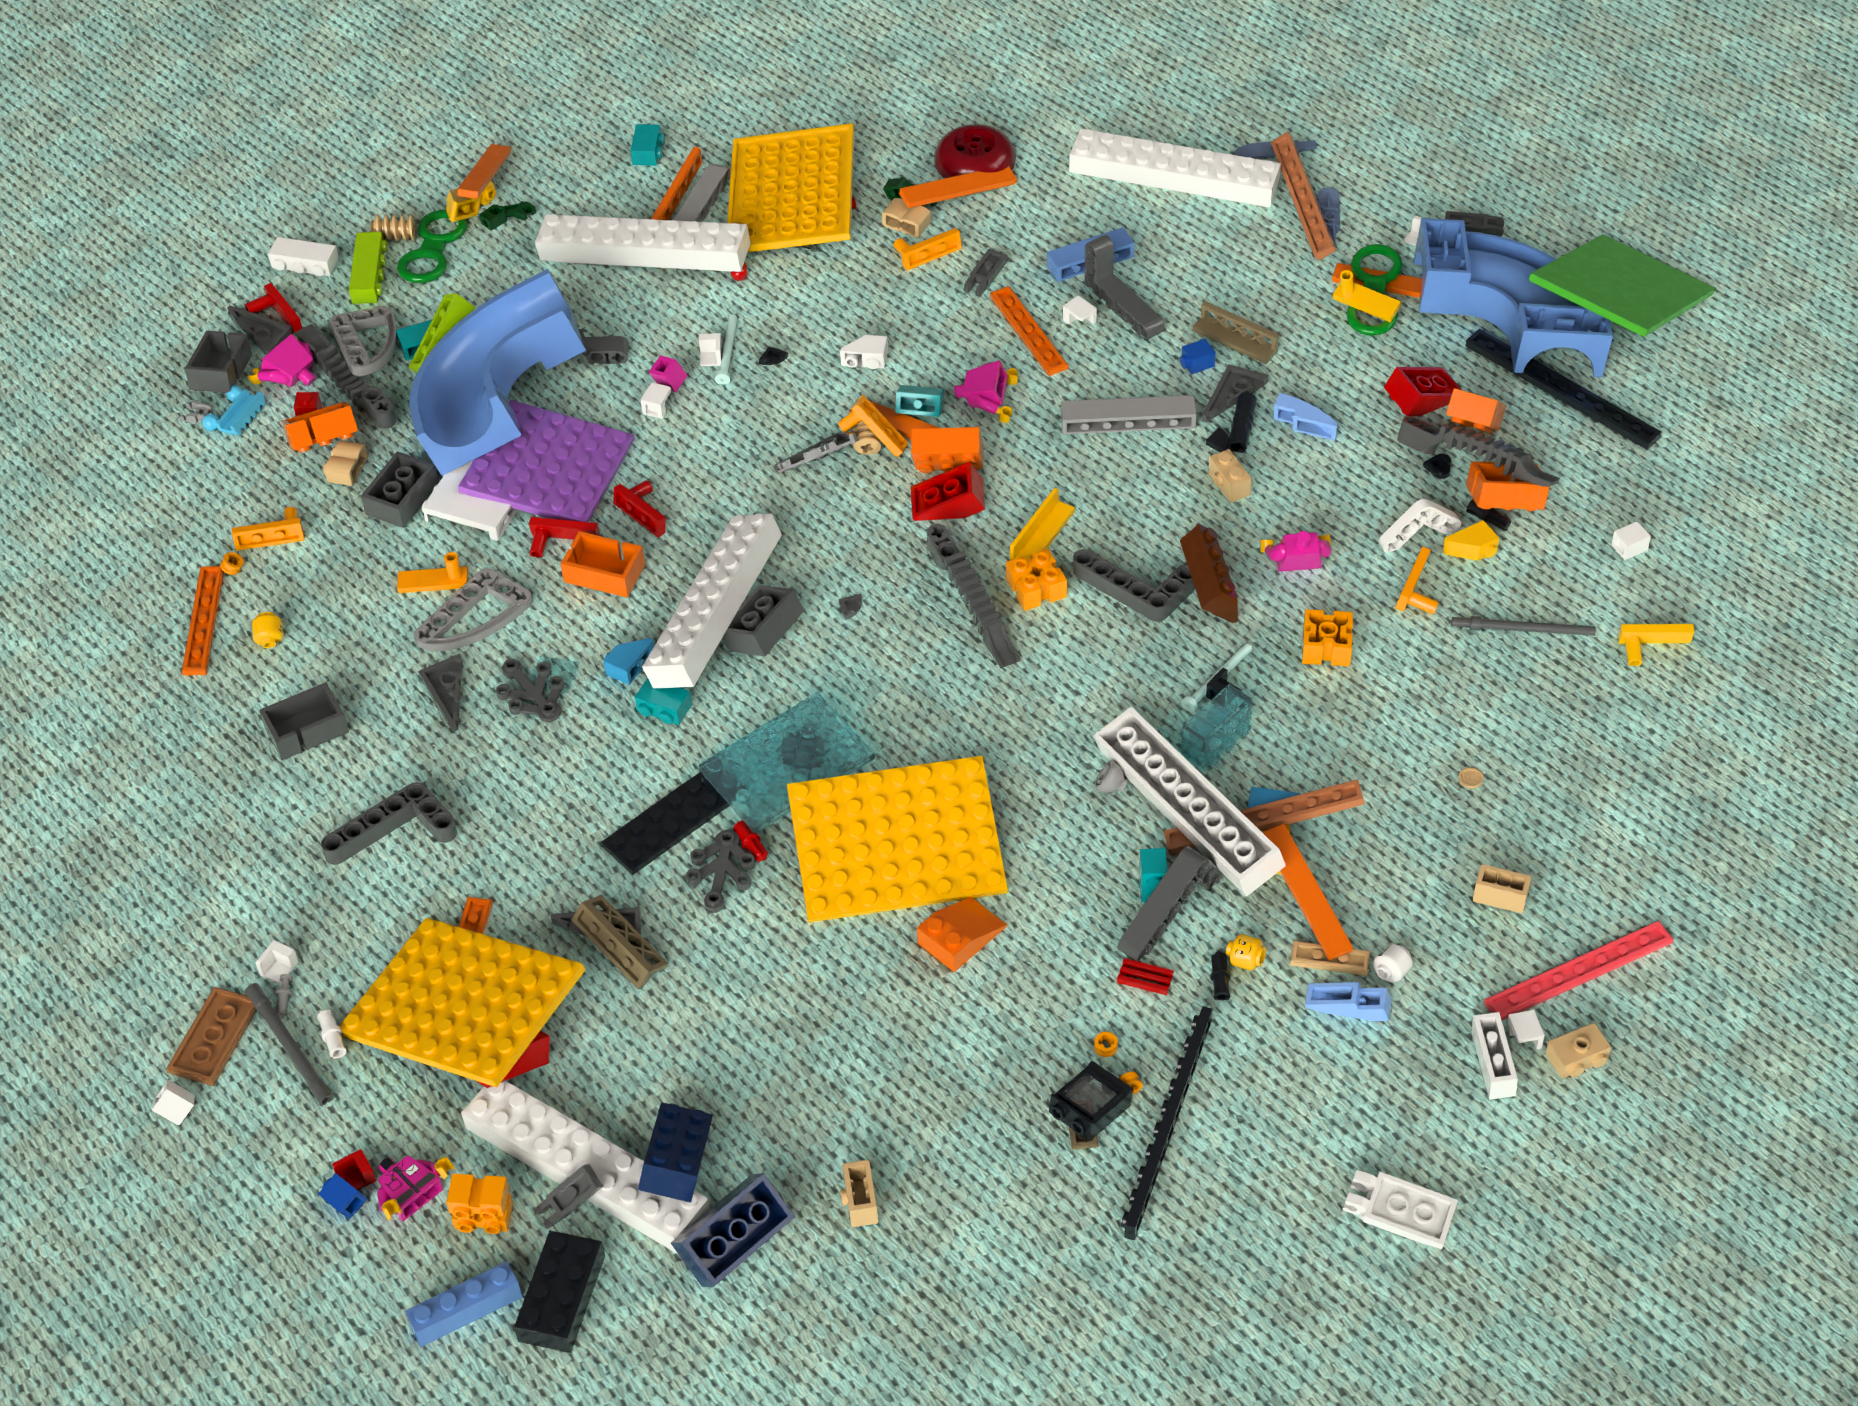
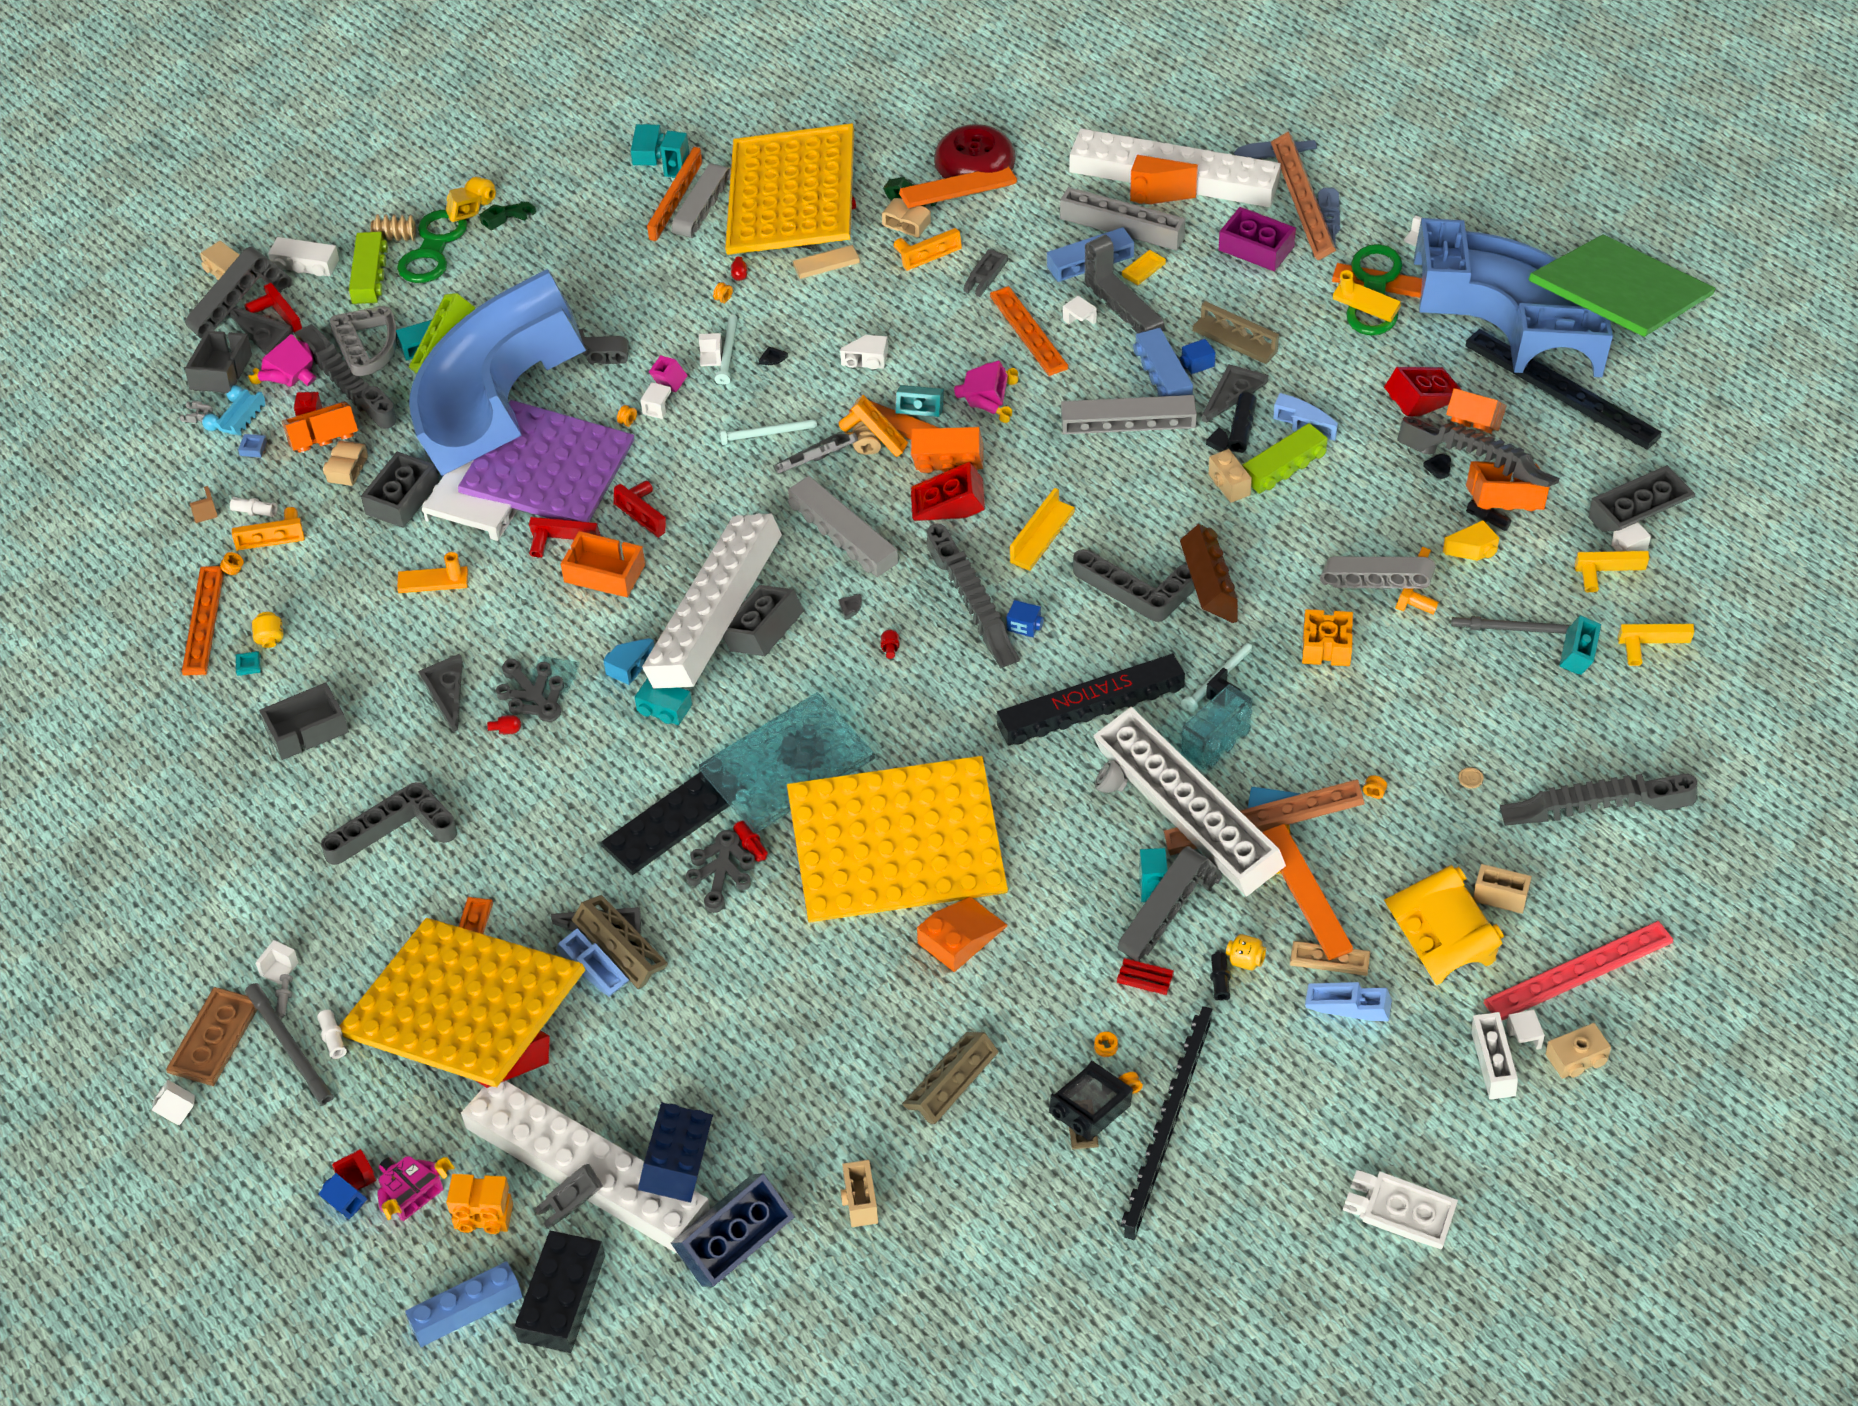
light grey beam [414,569,532,651] -> none
orange tile [458,144,511,199] -> none
white brick [535,214,751,272] -> none
light orange brick [1006,548,1067,611] -> none
dark pink torso [1260,531,1332,572] -> none
white head [1374,944,1413,983] -> none
white beam [1379,499,1461,553] -> none
dark grey hinge [1445,211,1504,237] -> none
none -> dark grey beam [185,247,292,338]
none -> medium nougat panel [190,486,218,523]
none -> tan brick [200,241,239,280]
none -> white pin [230,497,277,517]
none -> teal tile [236,651,261,676]
none -> medium blue plate [238,434,267,458]
none -> red cylinder [487,715,521,735]
none -> light blue slope [556,928,629,997]
none -> light orange bush [617,405,637,427]
none -> teal brick [660,130,689,178]
none -> light orange bush [713,282,733,304]
none -> light aqua bar [719,419,817,445]
none -> light grey brick [788,476,898,577]
none -> tan tile [793,245,860,279]
none -> red cylinder [881,629,900,659]
none -> dark tan fence [902,1032,999,1124]
none -> black brick [997,653,1185,746]
none -> blue brick [1006,600,1044,637]
none -> light grey brick [1060,187,1185,251]
none -> yellow tile [1122,250,1166,285]
none -> orange slope [1130,155,1198,204]
none -> medium blue brick [1133,328,1193,397]
none -> magenta brick [1219,207,1296,272]
none -> lime brick [1242,423,1327,494]
none -> light grey beam [1320,556,1436,589]
none -> light orange bush [1363,775,1387,799]
none -> yellow piece [1384,864,1504,985]
none -> dark grey piece [1500,774,1698,826]
none -> teal brick [1559,615,1602,675]
none -> yellow piece [1574,551,1649,593]
none -> dark grey slope [1588,465,1695,532]

